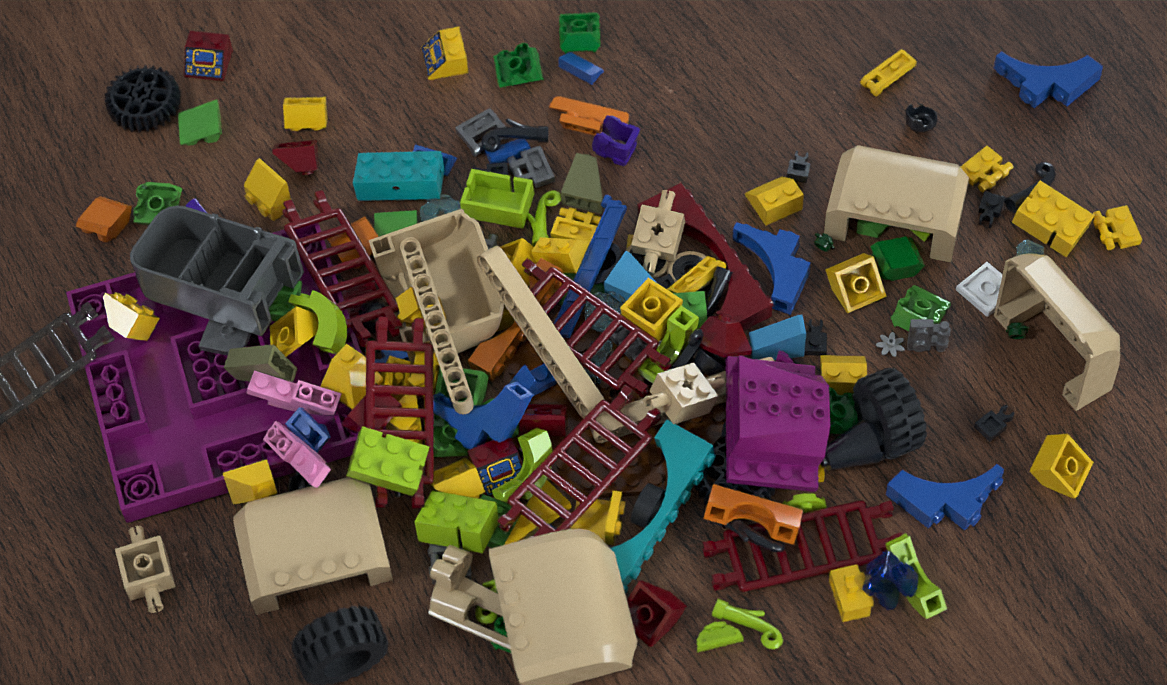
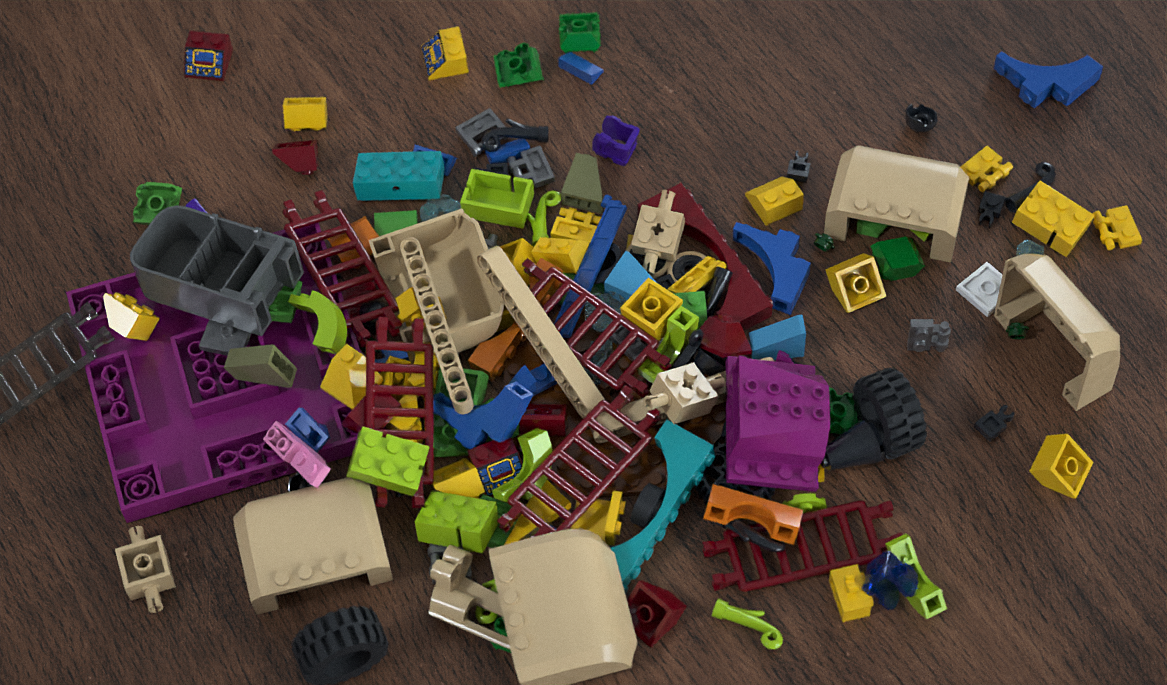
orange slope [76,197,132,242] -> none
black gear [104,64,181,133] -> none
bright green slope [178,100,222,146] -> none
yellow slope [223,459,278,504] -> none
yellow slope [244,158,291,221] -> none
bright pink slope [247,371,341,415] -> none
yellow slope [270,306,318,357] -> none
orange plate [549,96,629,136] -> none
lime plate [697,622,743,652] -> none
black plate [804,319,827,356] -> none
yellow slope [820,355,867,395] -> none
yellow plate [860,49,916,97] -> none
light grey plant [876,332,905,357] -> none
blue arch [886,464,1004,530] -> none
bright green slope [891,285,951,331] -> none

